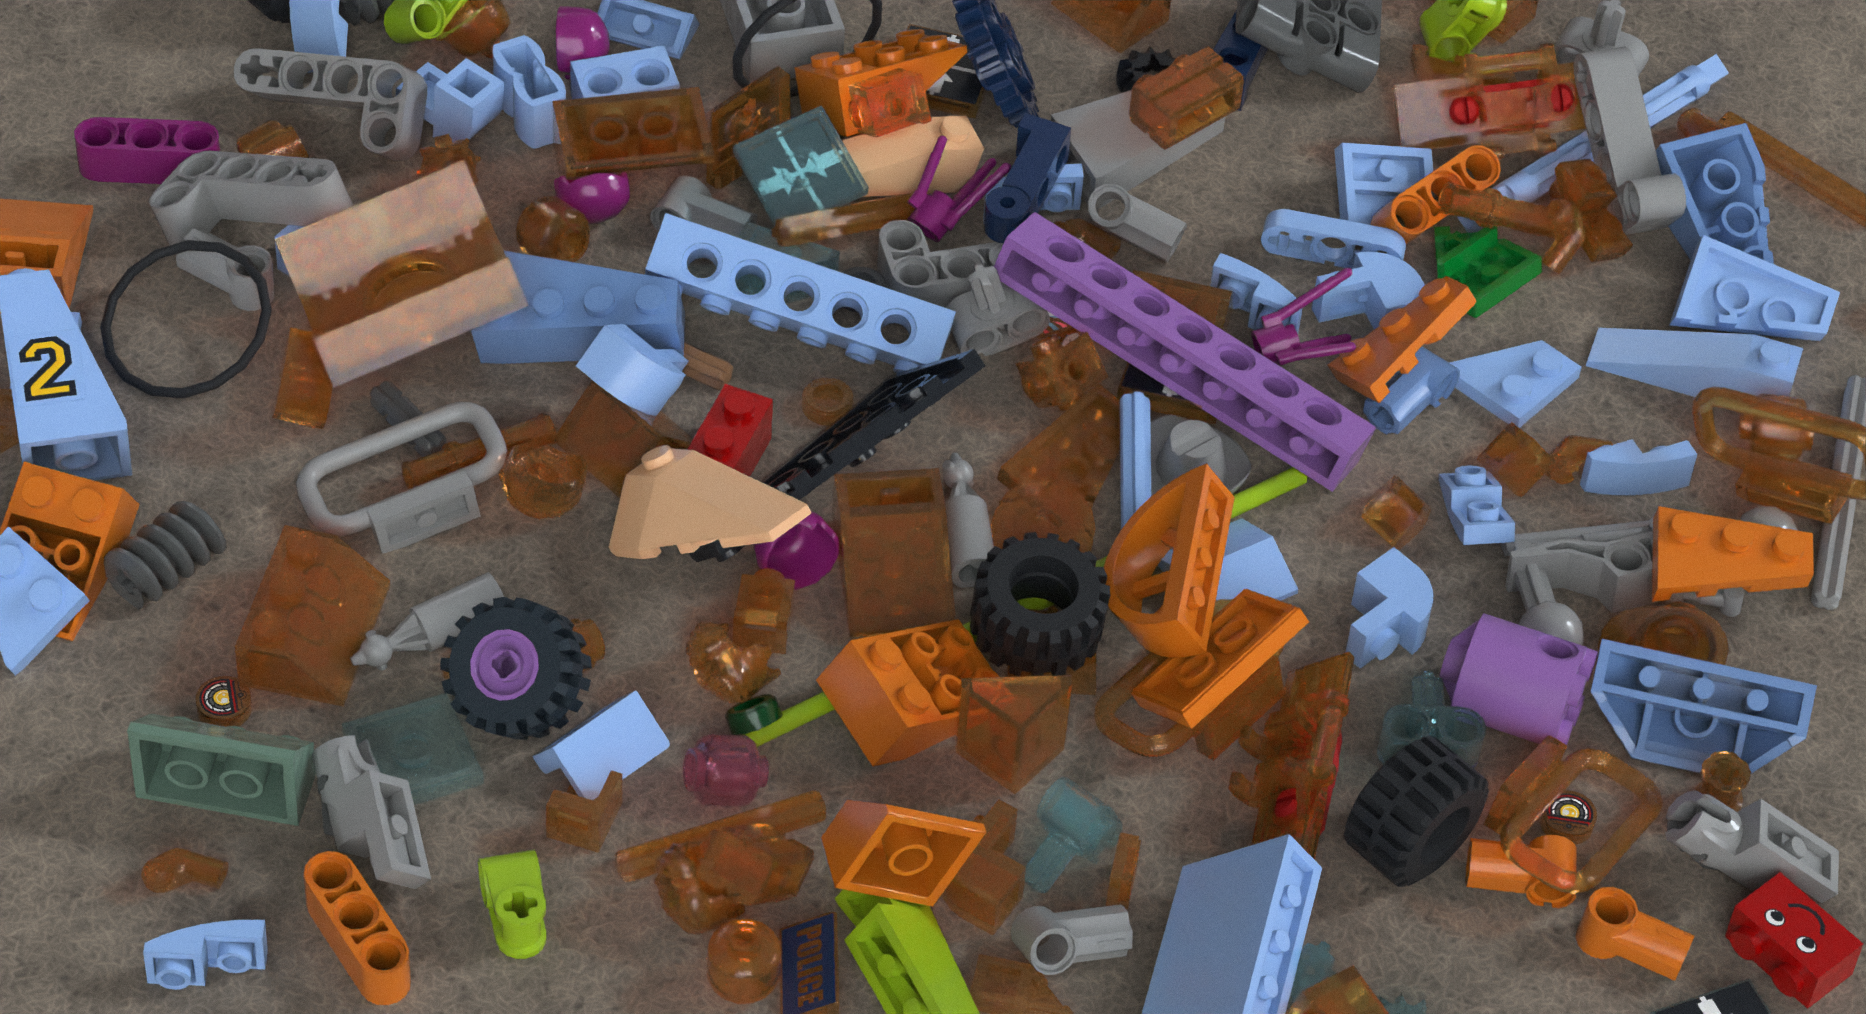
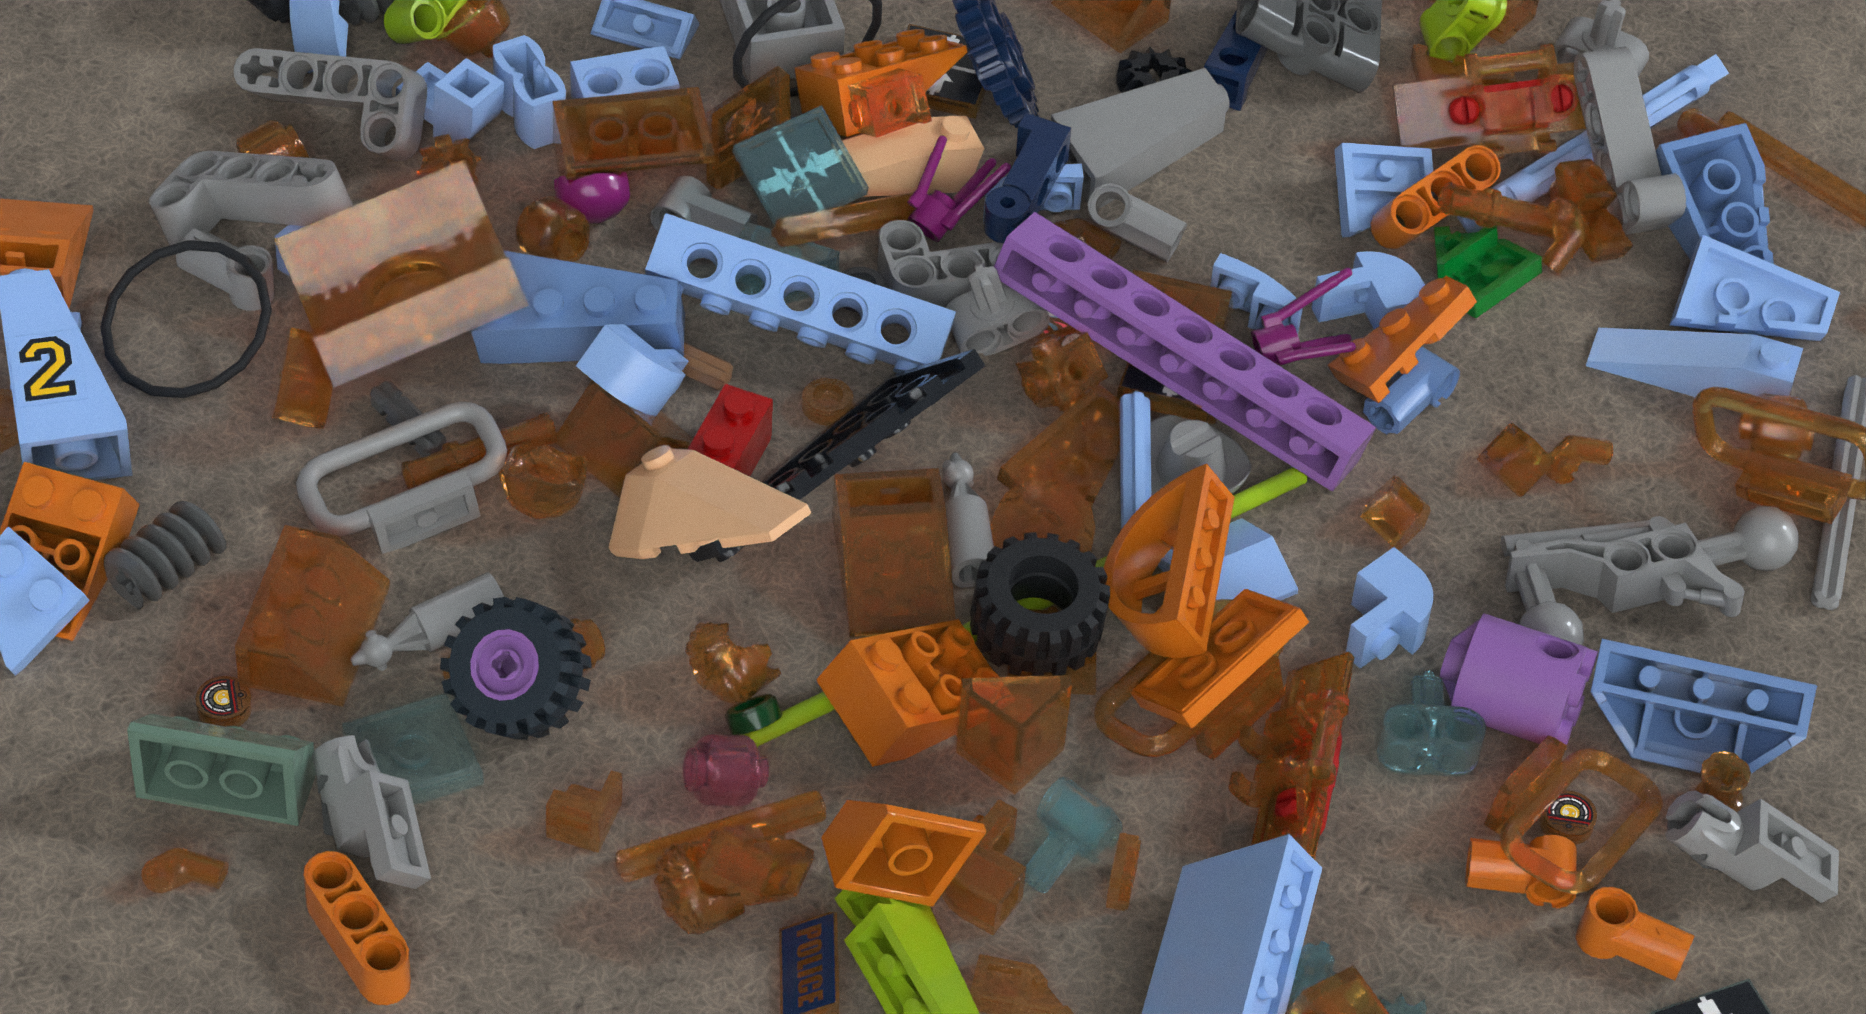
magenta beam [74,117,220,184] -> none
light blue slope [143,919,268,990] -> none
lime piece [478,849,546,959] -> none
light blue panel [532,690,670,803] -> none
magenta hair [555,6,610,79] -> none
clear orange head [707,919,781,1004] -> none
clear orange brick [732,568,795,654] -> none
magenta hair [754,511,840,590] -> none
light grey piece [1011,904,1133,975] -> none
clear orange brick [1129,46,1244,150] -> none
light blue beam [1261,209,1406,269] -> none
black tyre [1344,736,1489,887] -> none
light blue slope [1439,465,1515,545] -> none
light blue wing [1450,340,1581,430] -> none
light blue slope [1580,439,1697,495] -> none
clear orange piece [1598,601,1729,665] -> none
orange wing [1652,506,1814,602] -> none
red brick [1725,872,1863,1009] -> none

